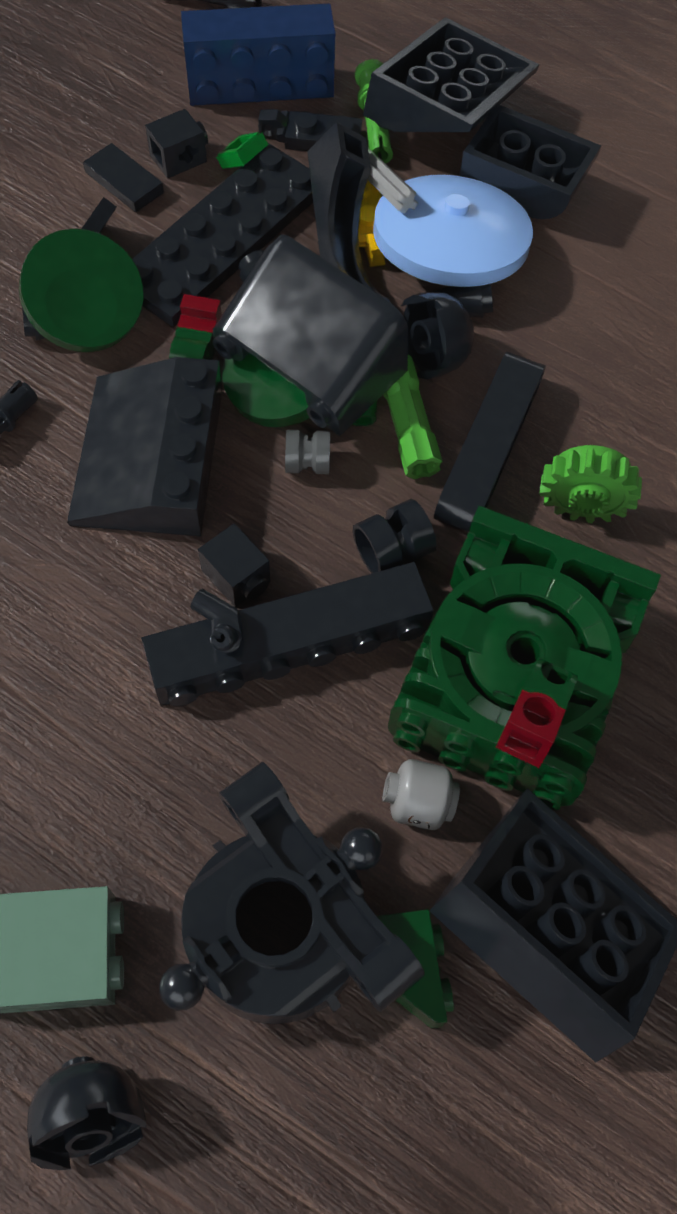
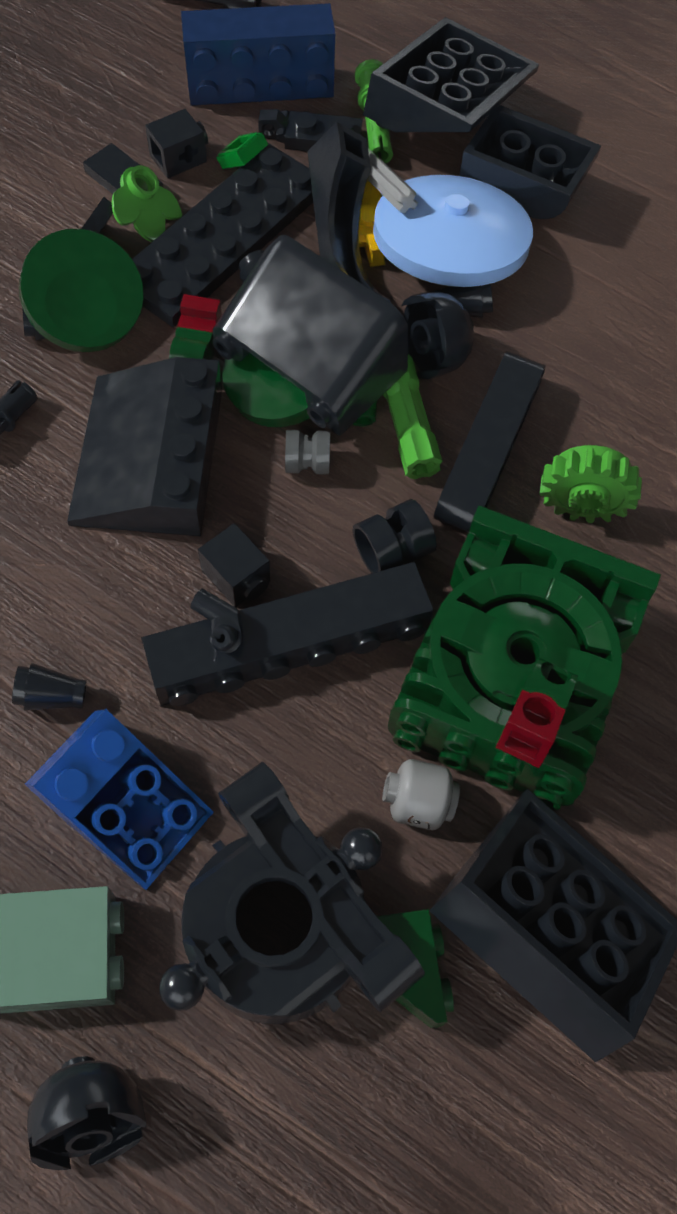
none -> black cone [12,663,87,711]
none -> blue slope [25,709,214,890]
none -> bright green plate [111,165,182,242]

